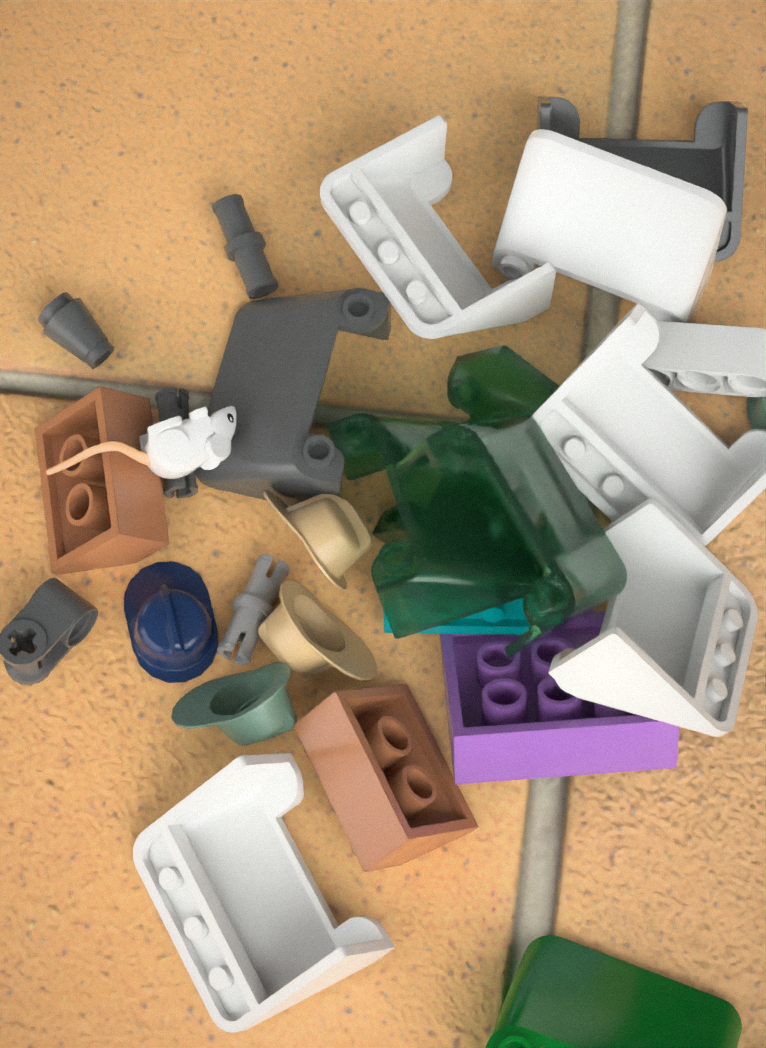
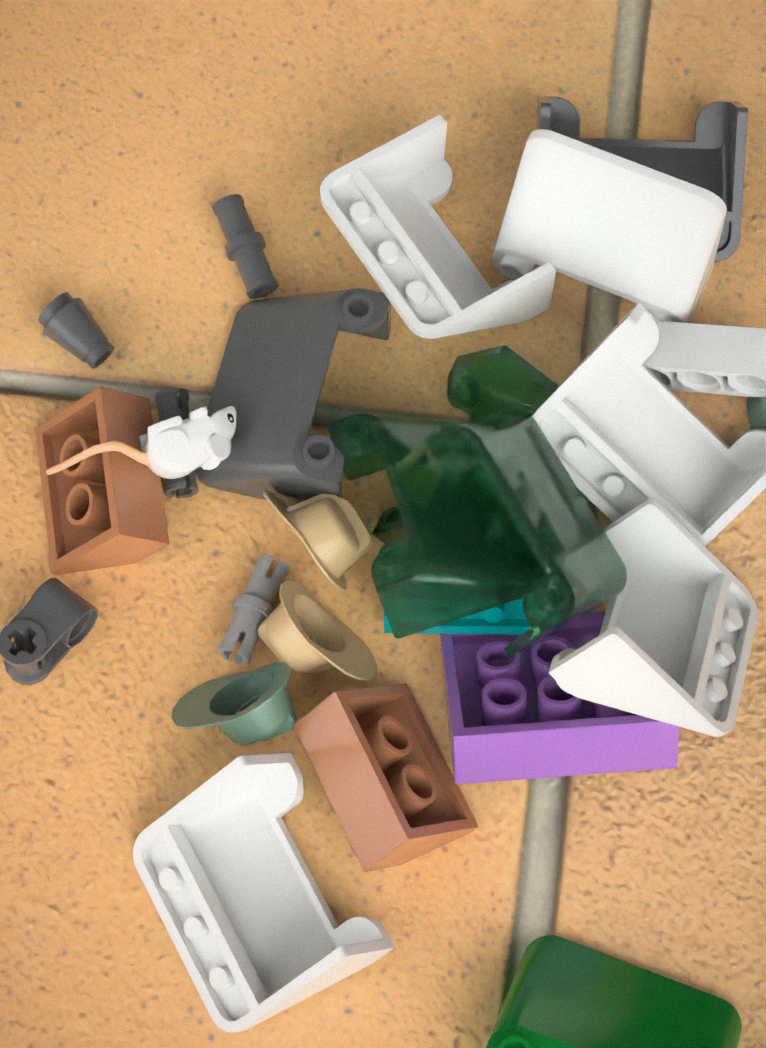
dark blue piece [124,562,218,683] -> none

